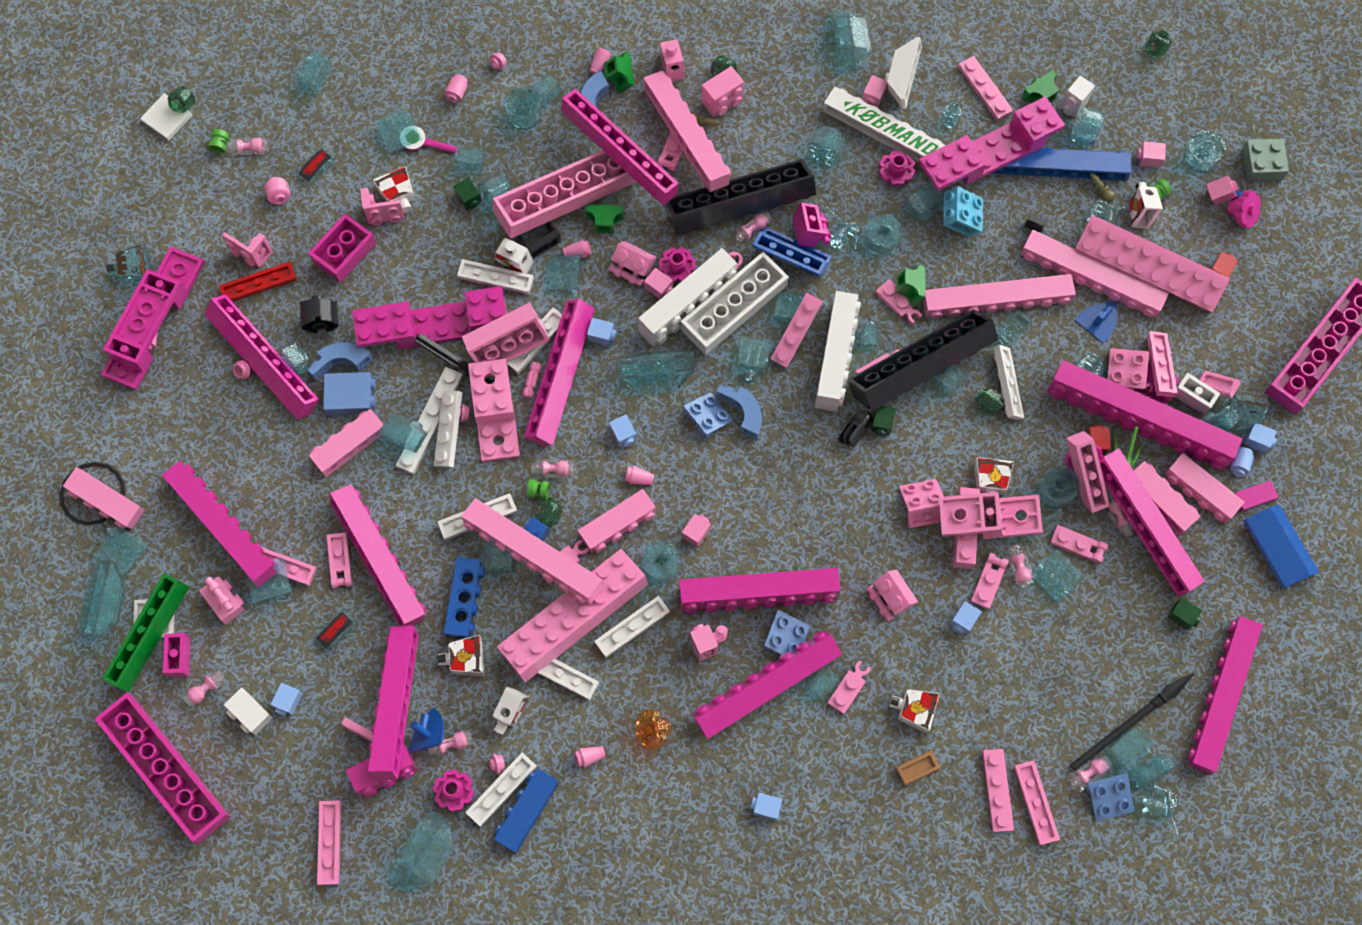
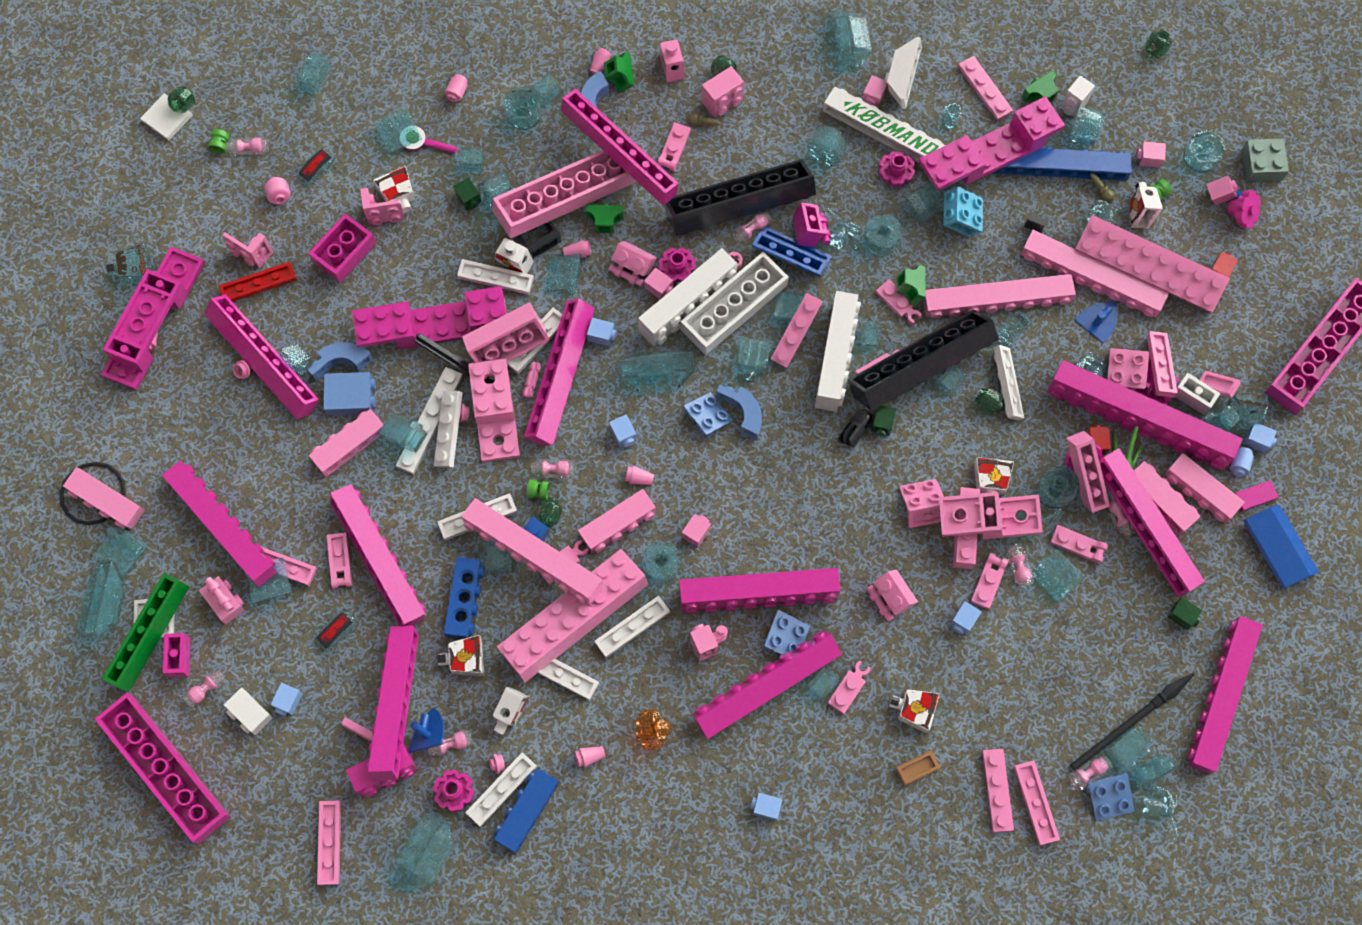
black brick [300,295,339,333] -> none
bright pink plate [490,52,507,70] -> none
bright pink brick [644,70,731,192] -> none

